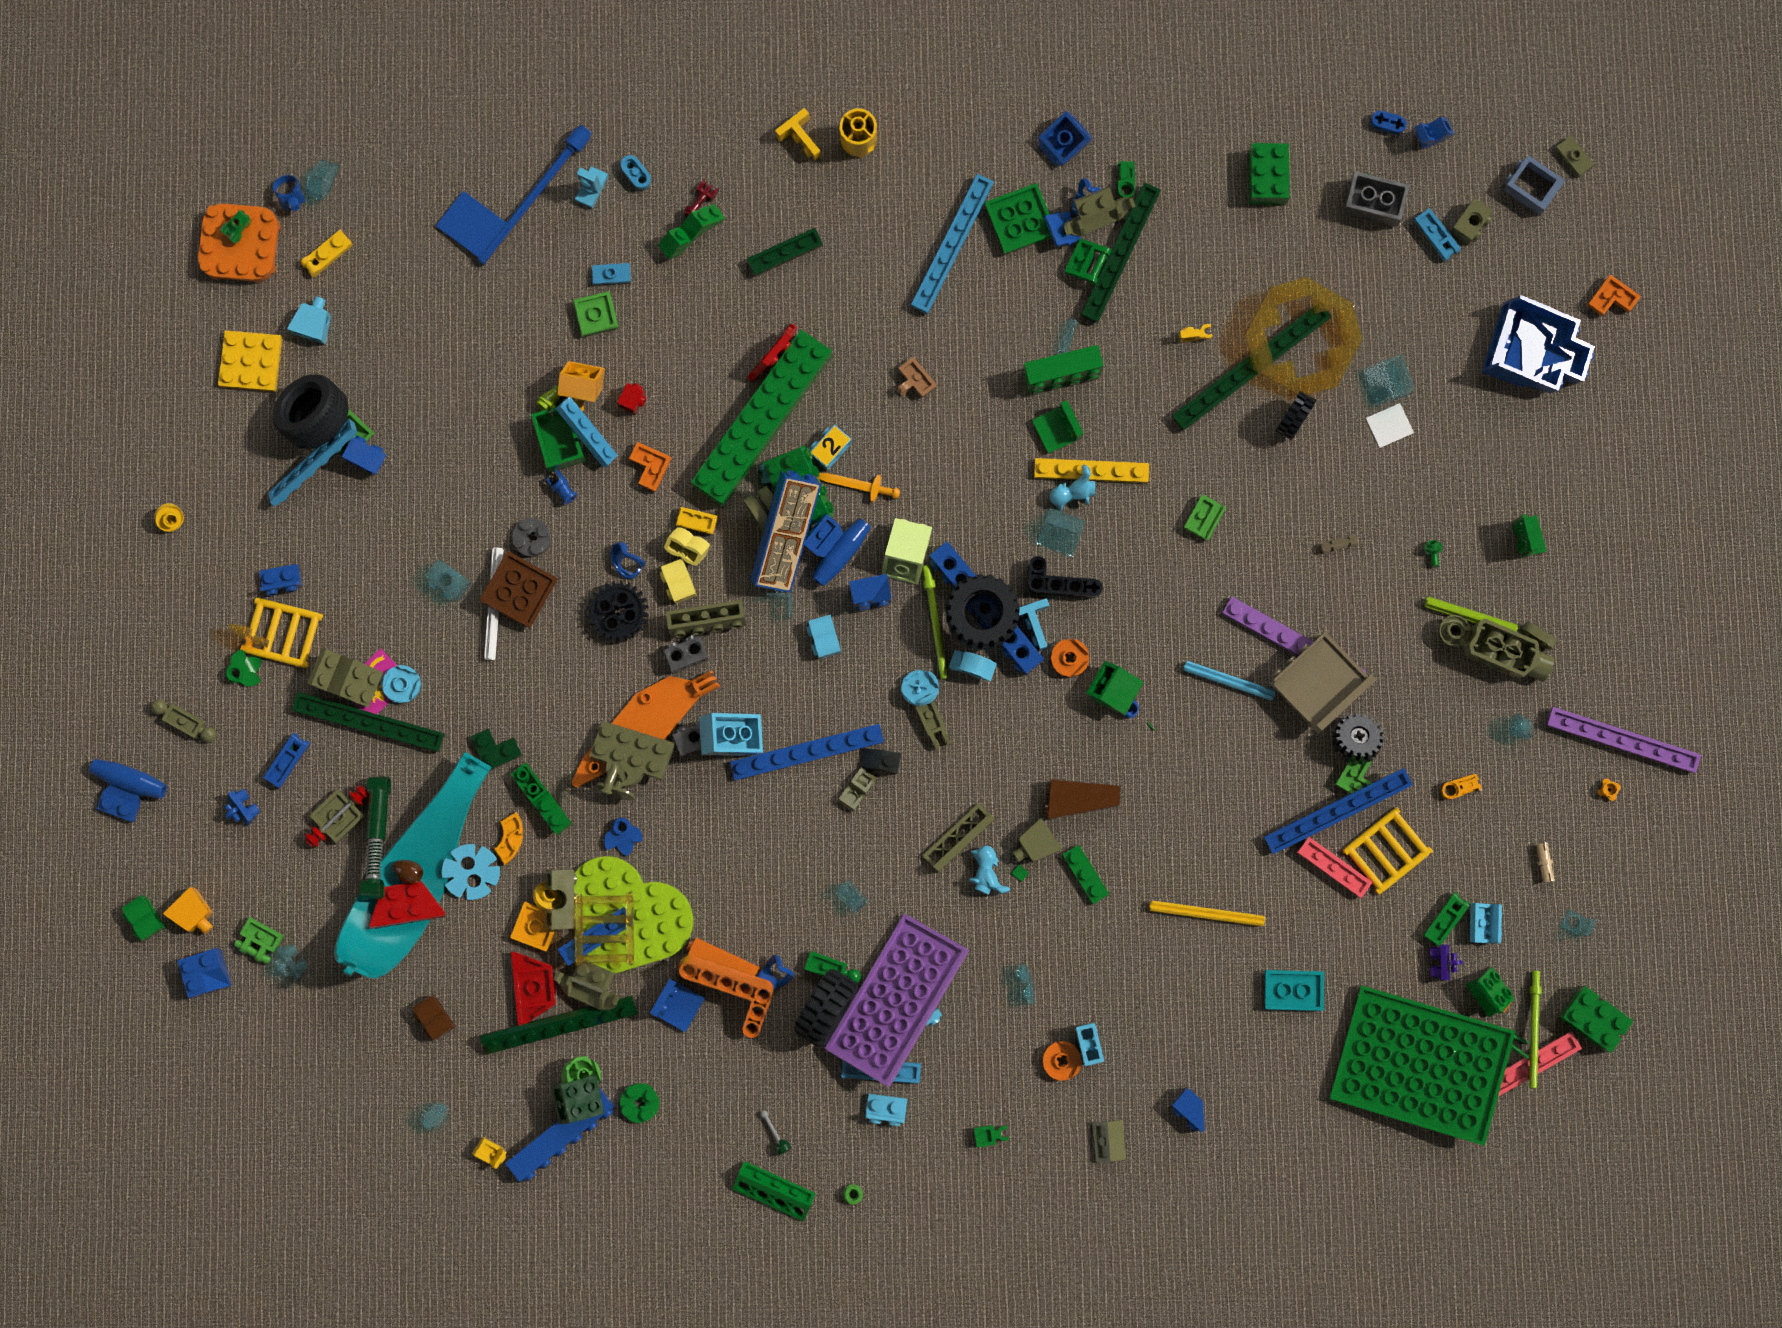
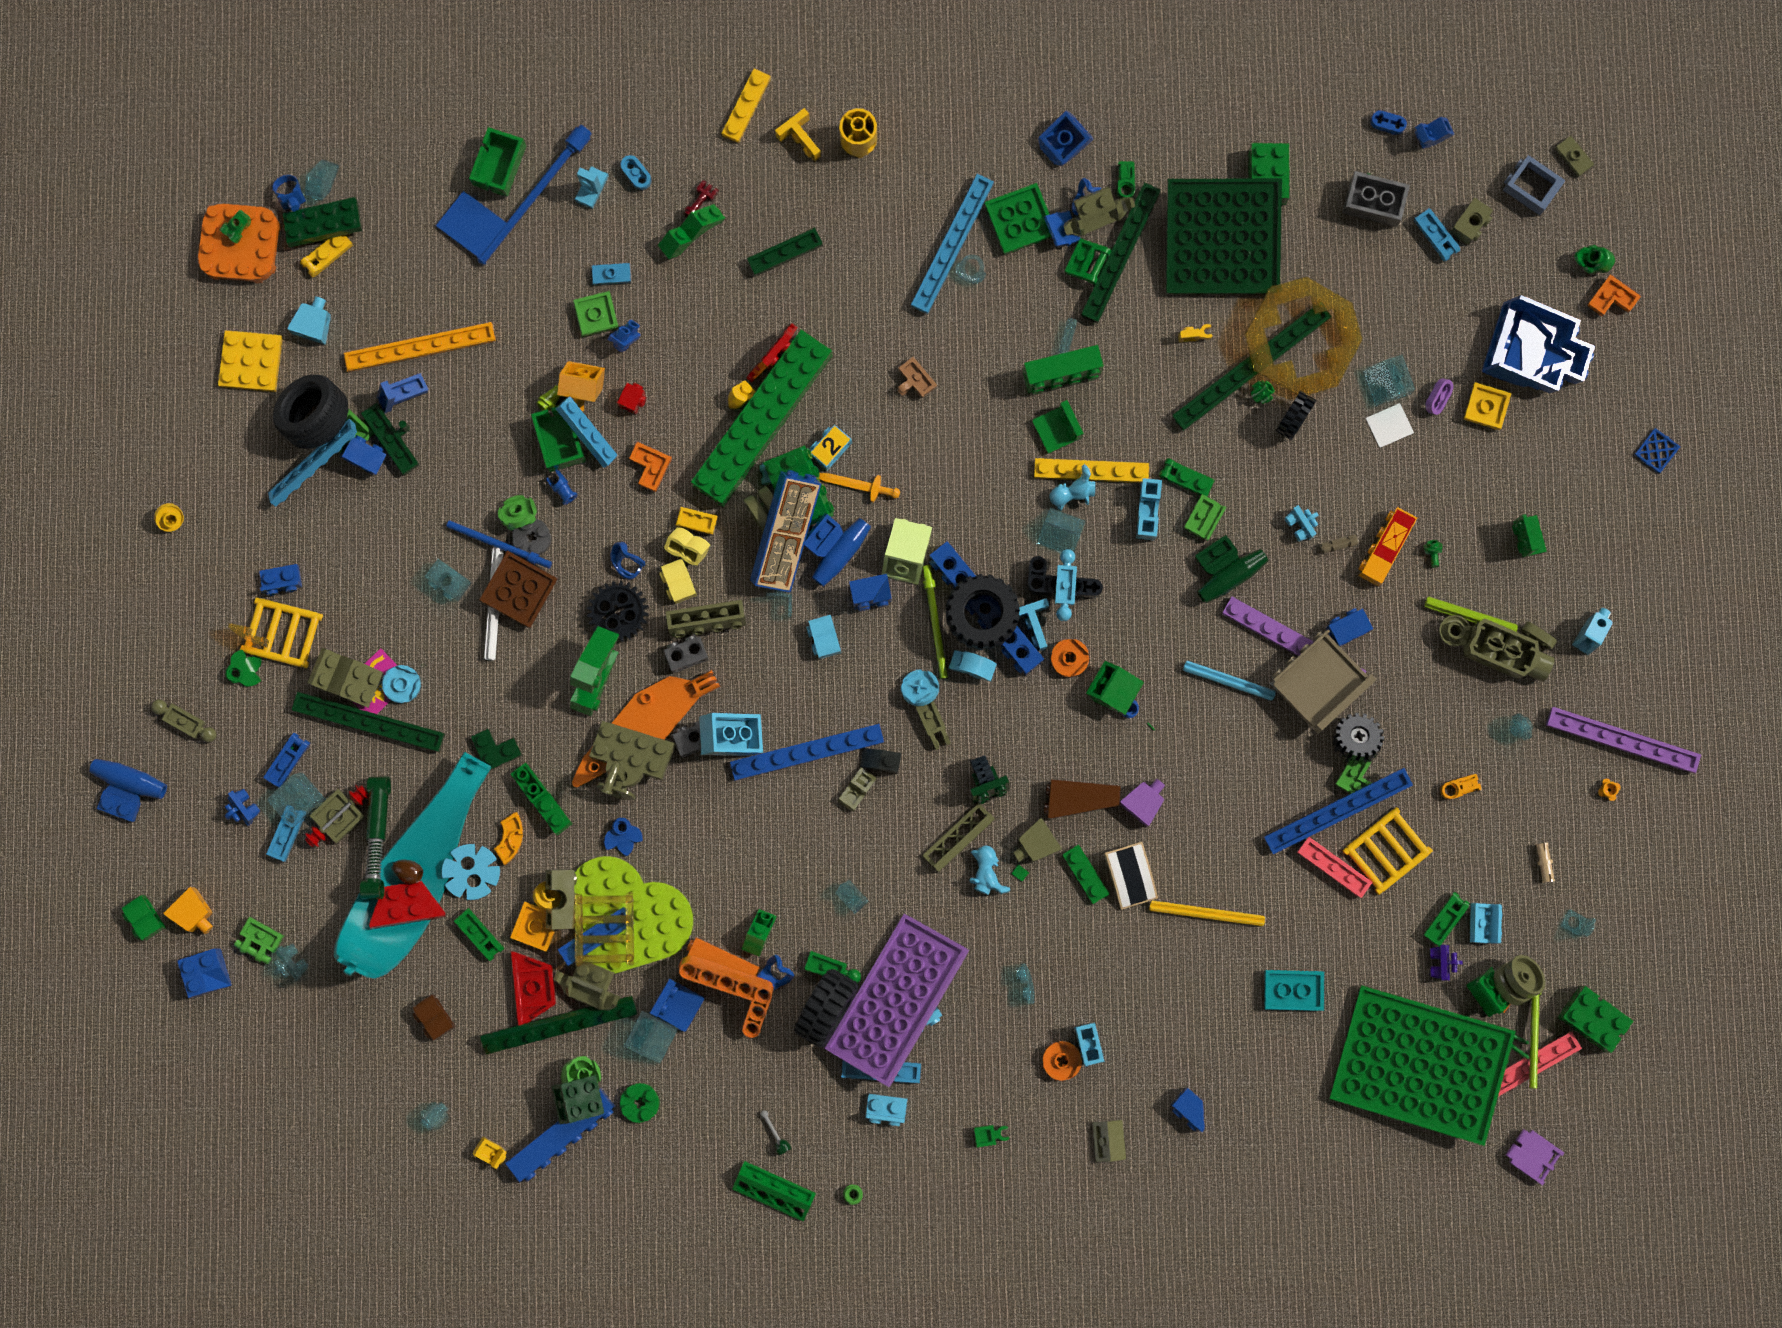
none -> dark azure plate [266,805,307,862]
none -> clear light blue bracket [267,773,326,828]
none -> dark green plate [283,197,362,248]
none -> light orange tile [344,322,496,372]
none -> dark green plate [361,403,420,475]
none -> blue bracket [377,373,429,413]
none -> blue bar [447,520,552,569]
none -> green plate [454,908,505,962]
none -> green piece [469,127,526,197]
none -> bright green plate [498,495,537,530]
none -> green wedge [570,626,619,716]
none -> blue hips [608,320,641,352]
none -> clear light blue slope [624,1011,678,1064]
none -> yellow plate [722,69,771,143]
none -> yellow plate [728,380,756,409]
none -> green slope [742,909,777,957]
none -> clear light blue piece [955,255,986,284]
none -> dark green plate [970,755,1010,805]
none -> medium azure plate [1055,549,1077,621]
none -> slope [1104,842,1158,910]
none -> medium lavender torso [1119,779,1165,827]
none -> medium azure arch [1136,478,1162,540]
none -> green plate [1159,458,1215,496]
none -> dark green plate [1166,178,1282,294]
none -> dark green plate [1195,535,1269,604]
none -> green gear [1251,380,1275,404]
none -> medium azure hips [1285,505,1319,542]
none -> blue brick [1326,608,1373,646]
none -> light orange brick [1358,507,1417,587]
none -> medium lavender plate [1425,378,1453,415]
none -> yellow plate [1463,382,1512,430]
none -> olive wheel [1494,955,1546,1006]
none -> medium lavender plate [1506,1129,1564,1186]
none -> medium azure torso [1572,608,1613,655]
none -> green head [1574,245,1615,274]
none -> blue window [1634,428,1680,474]

